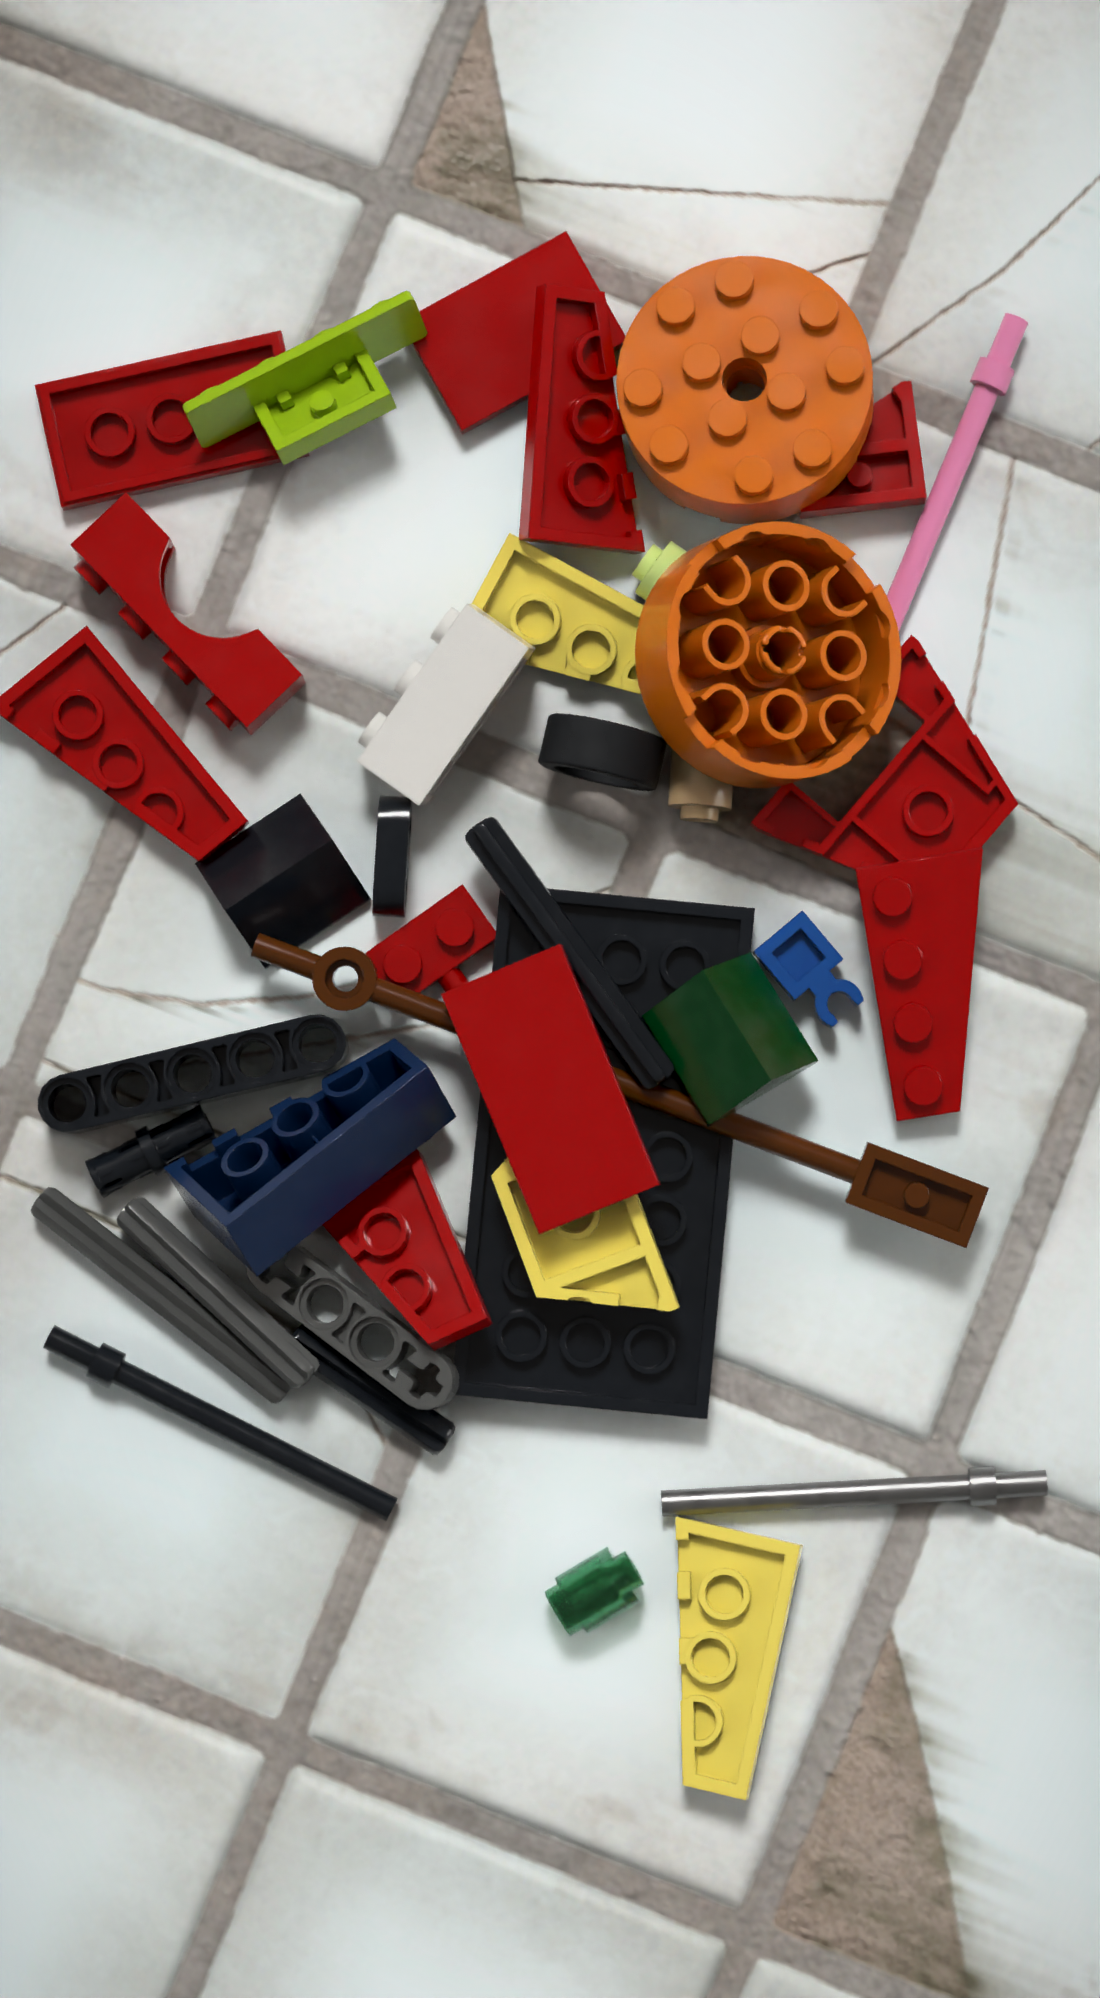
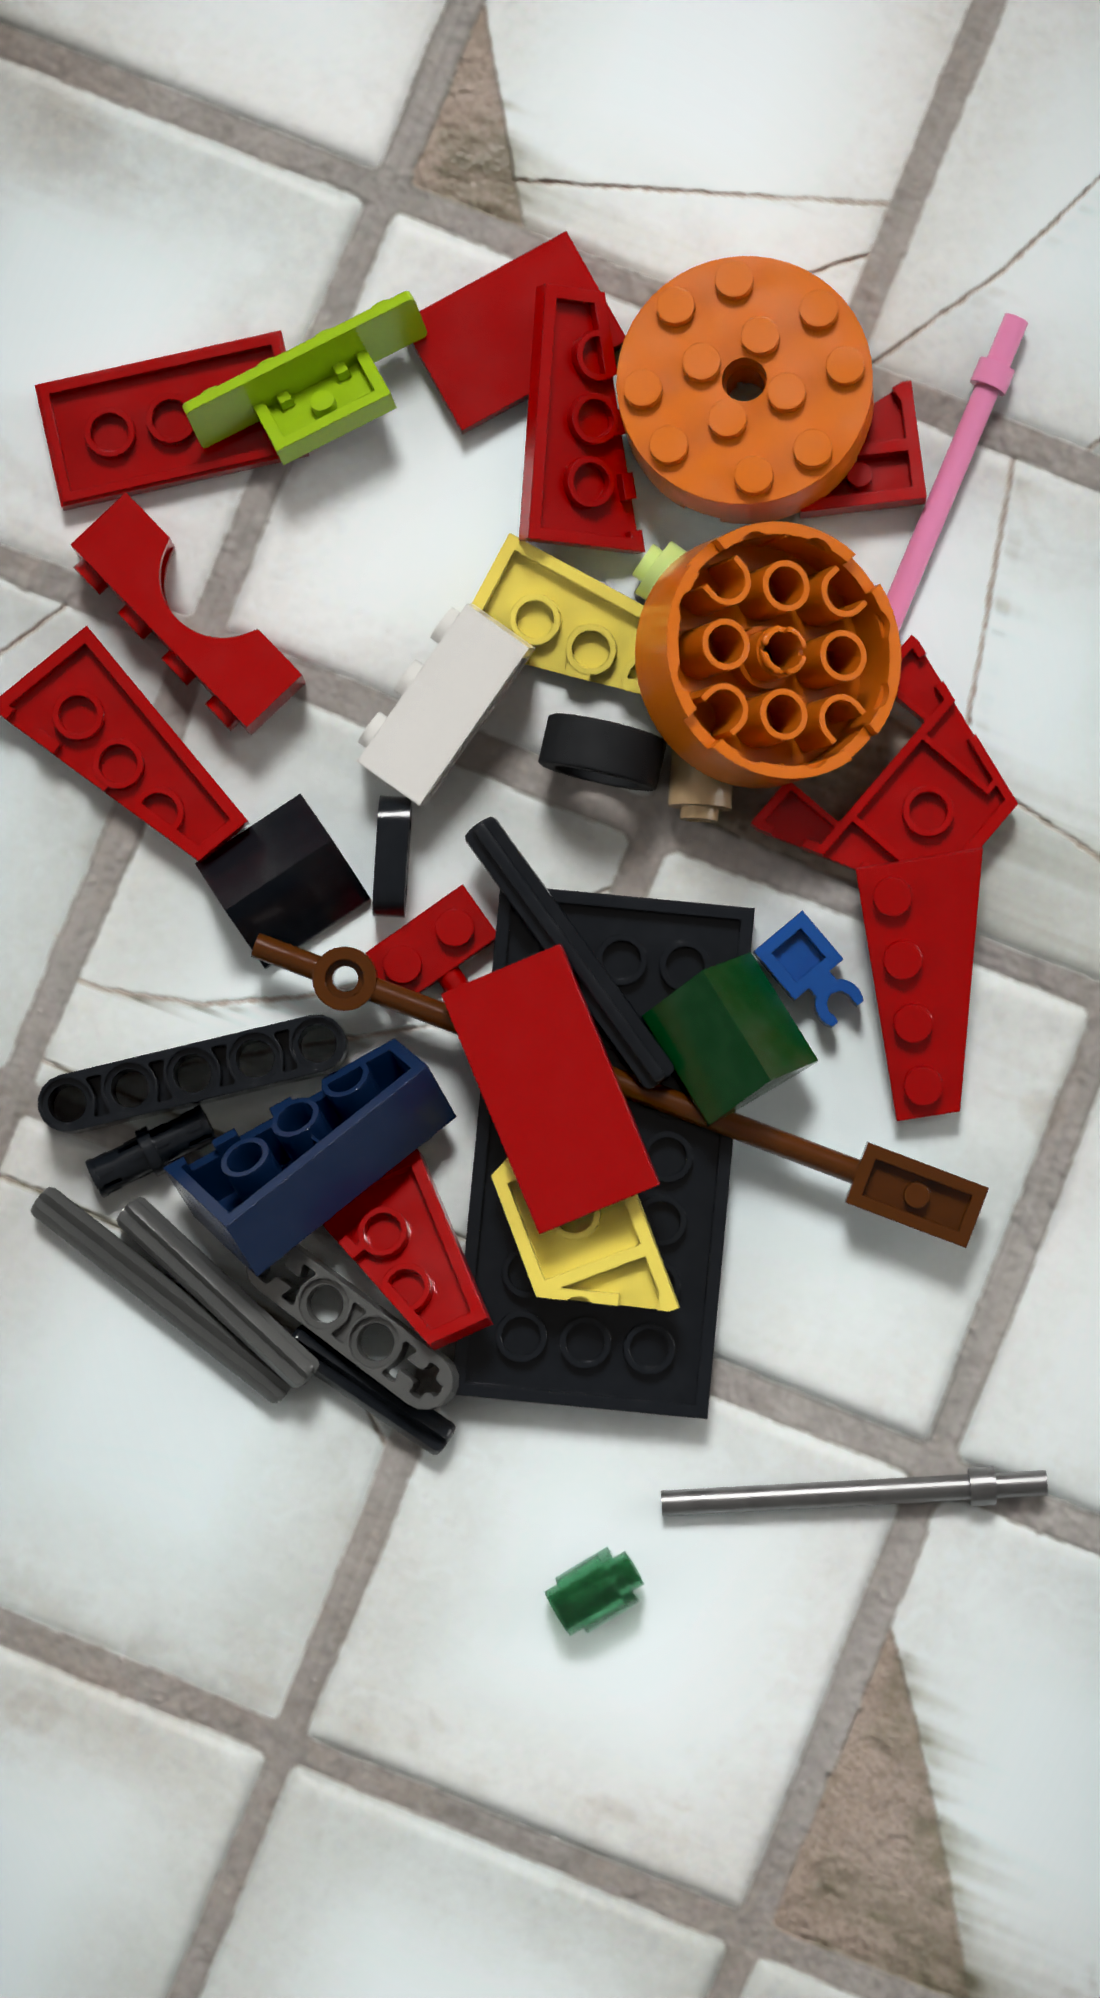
black bar [43,1325,398,1521] -> none
light yellow wing [675,1516,803,1800] -> none

